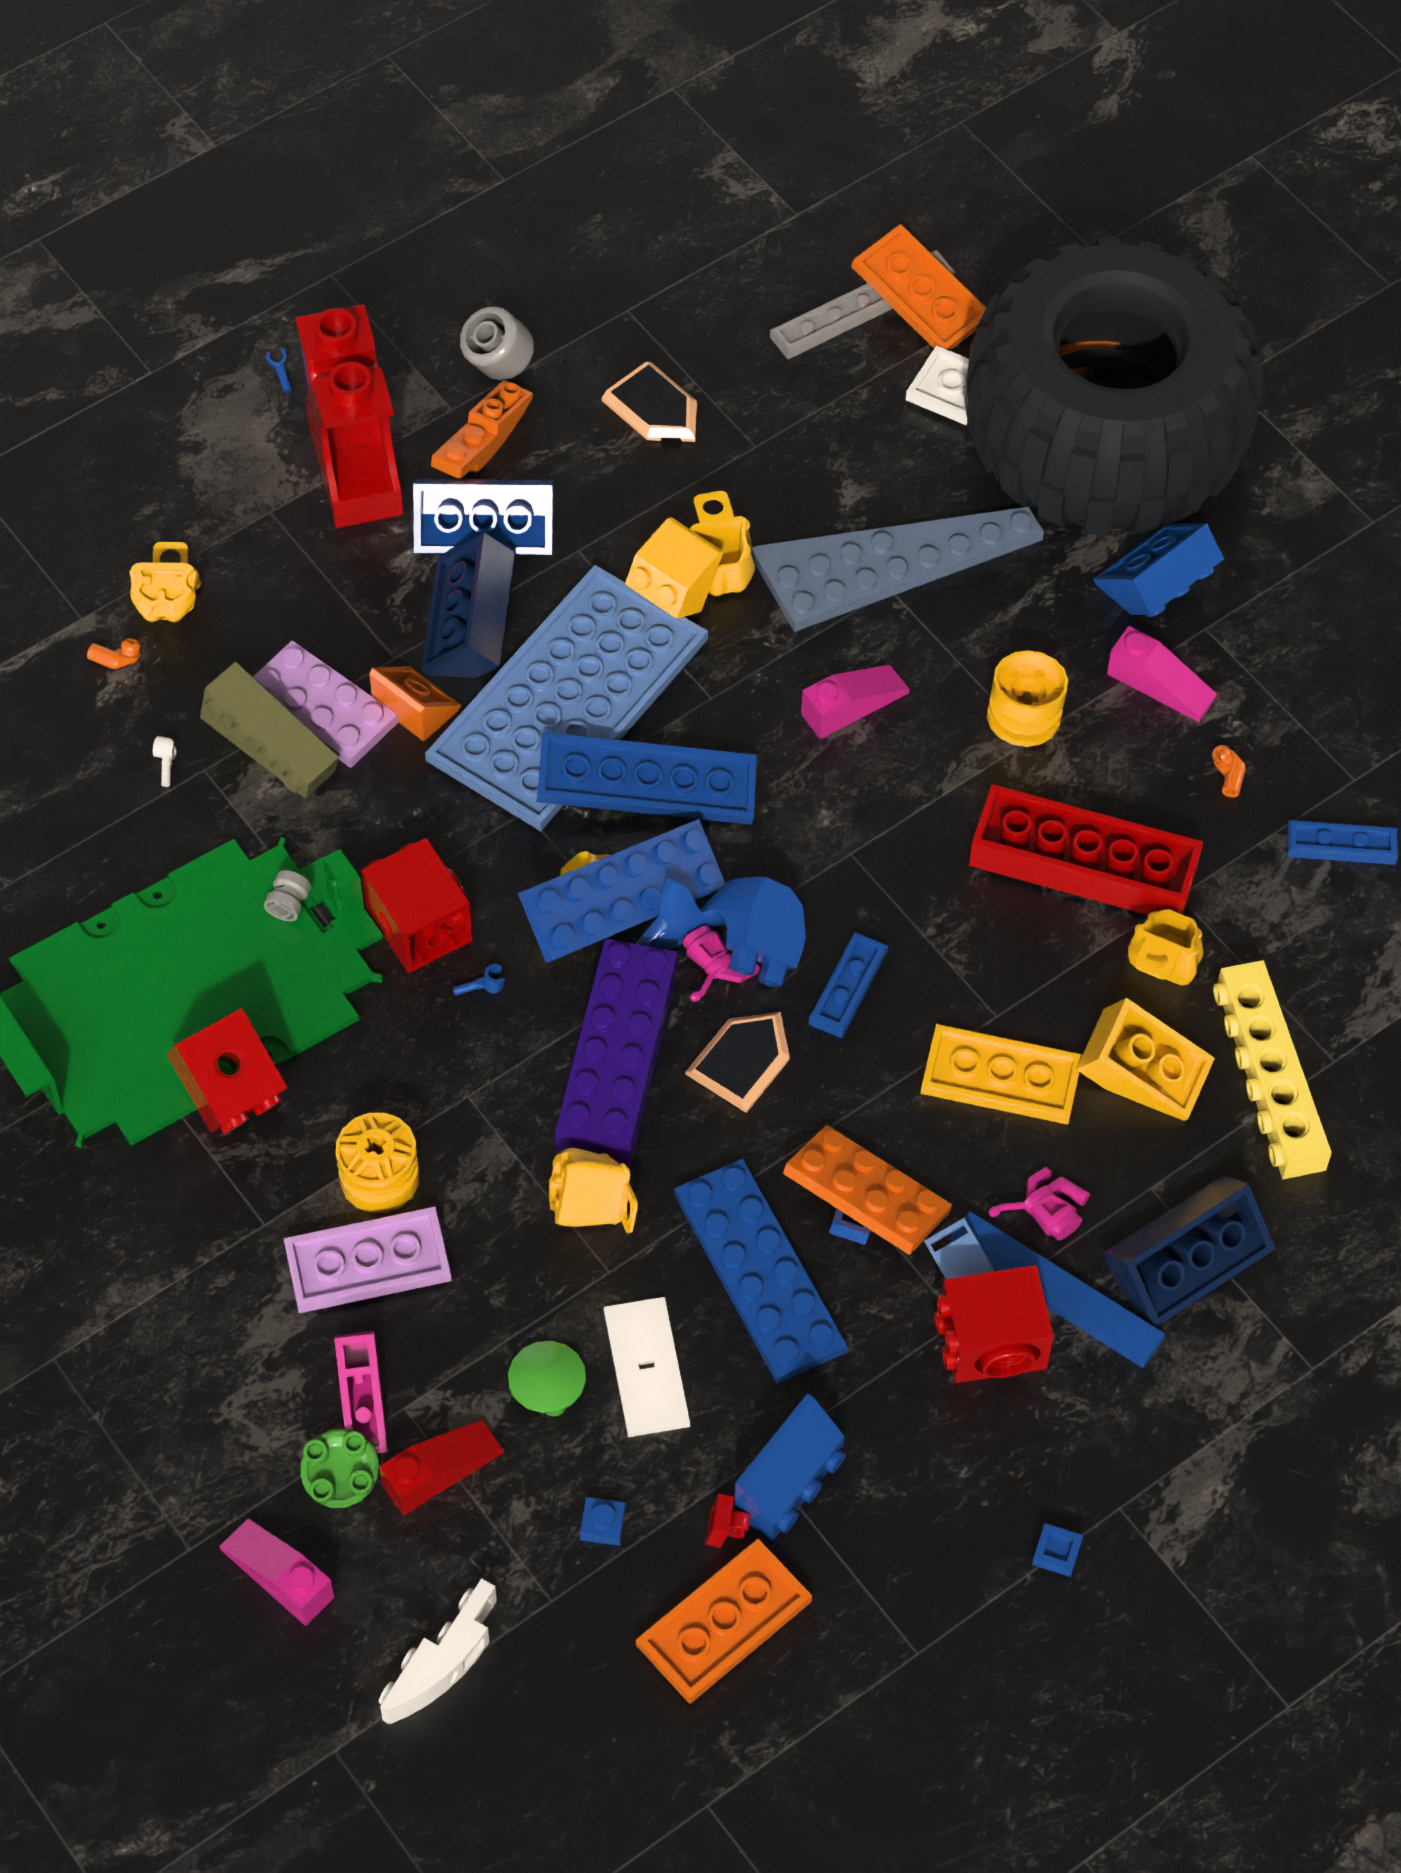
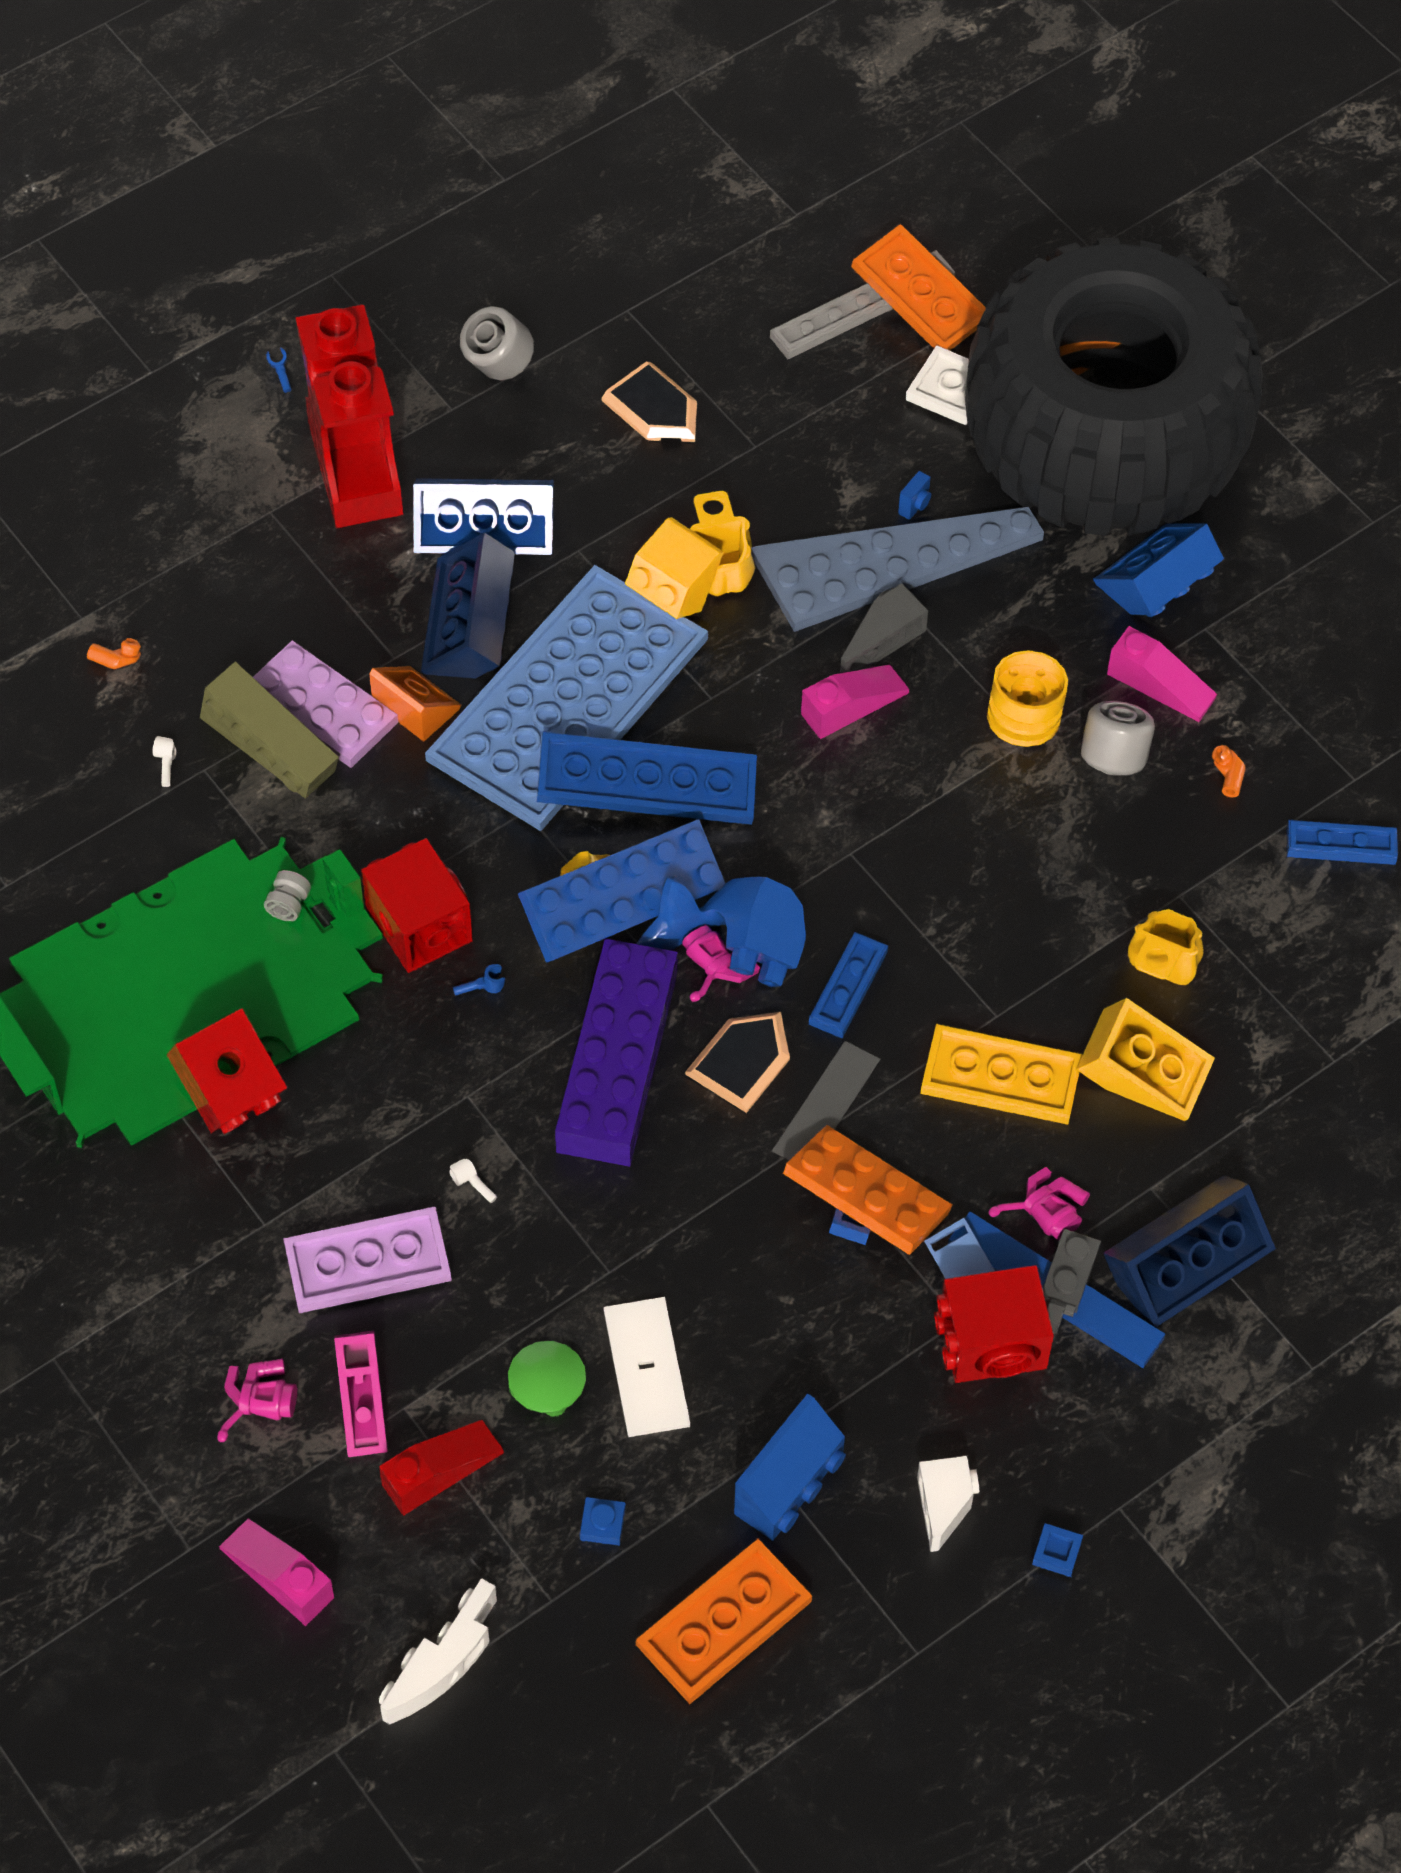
yellow piece [130,542,201,622] -> none
bright green dish [300,1429,379,1508] -> none
yellow wheel [336,1113,419,1213] -> none
orange slope [431,380,533,480] -> none
yellow piece [549,1148,638,1233] -> none
blue plate [674,1159,847,1384] -> none
red tile [705,1494,751,1548] -> none
red brick [969,784,1203,915] -> none
light yellow brick [1213,960,1332,1179] -> none
none -> dark pink piece [217,1359,297,1443]
none -> white hand [449,1159,497,1203]
none -> dark grey sticker [772,1041,881,1160]
none -> dark grey slope [840,584,928,673]
none -> blue plate [898,471,931,520]
none -> white slope [917,1456,979,1552]
none -> dark grey hinge [1043,1229,1101,1334]
none -> light grey head [1081,701,1155,775]

